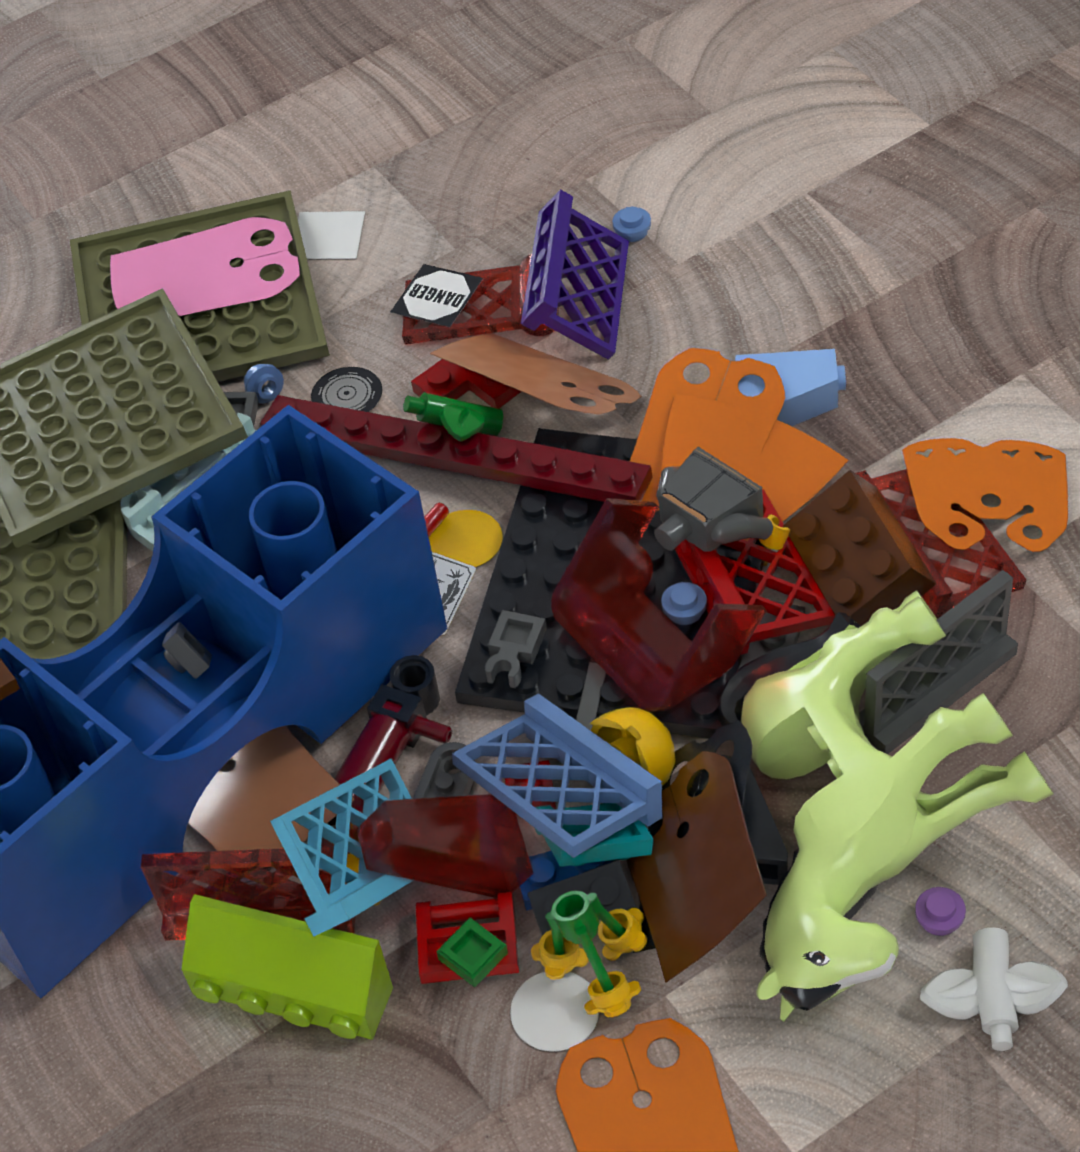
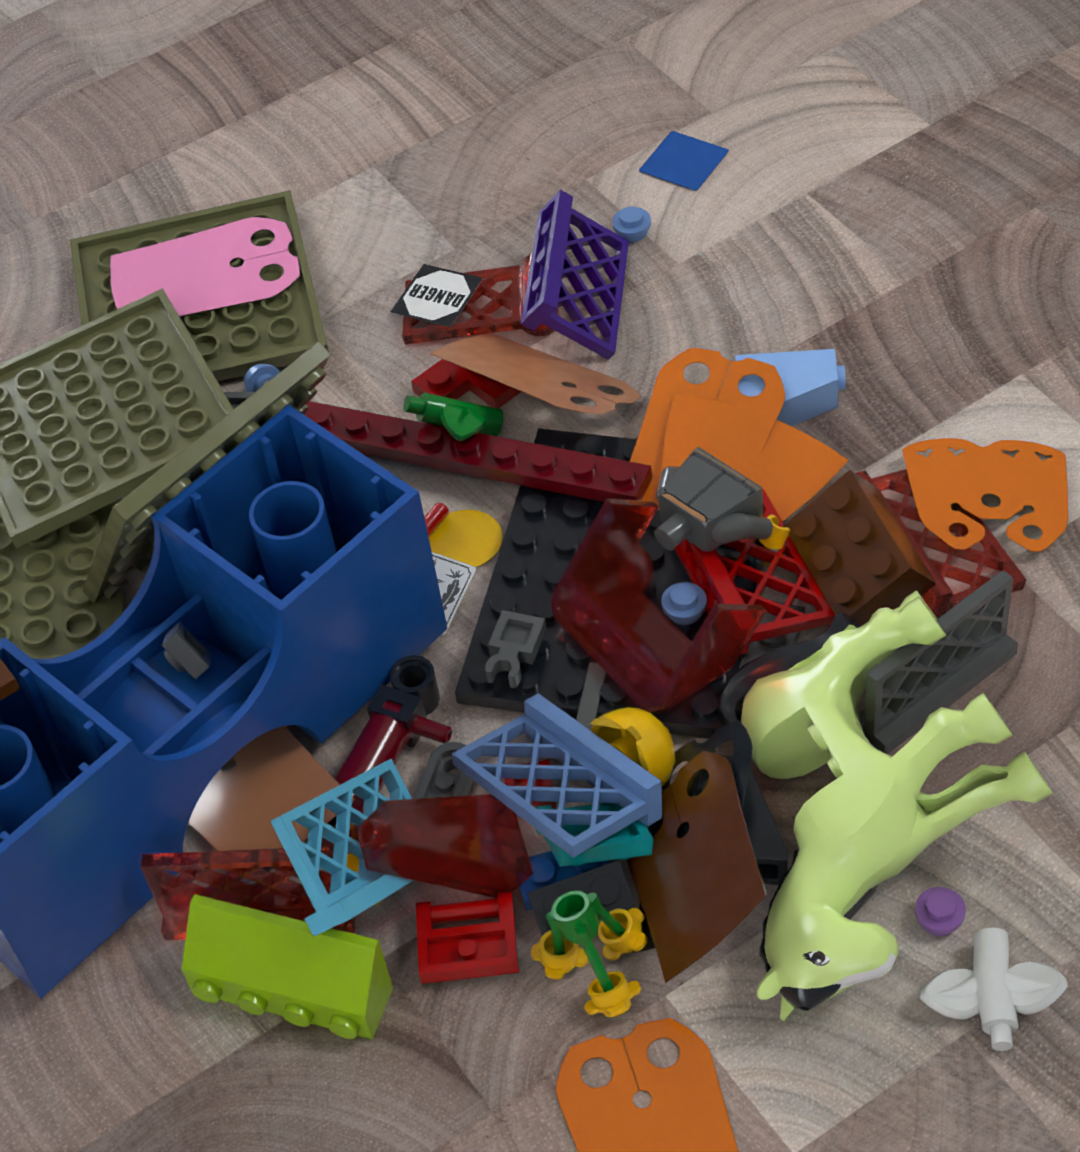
white sticker [298,211,365,259] -> none
sticker [311,367,382,412] -> none
green tile [436,918,508,988] -> none
white sticker [510,972,599,1052] -> none
none -> olive plate [82,341,331,604]
none -> blue sticker [639,131,729,191]

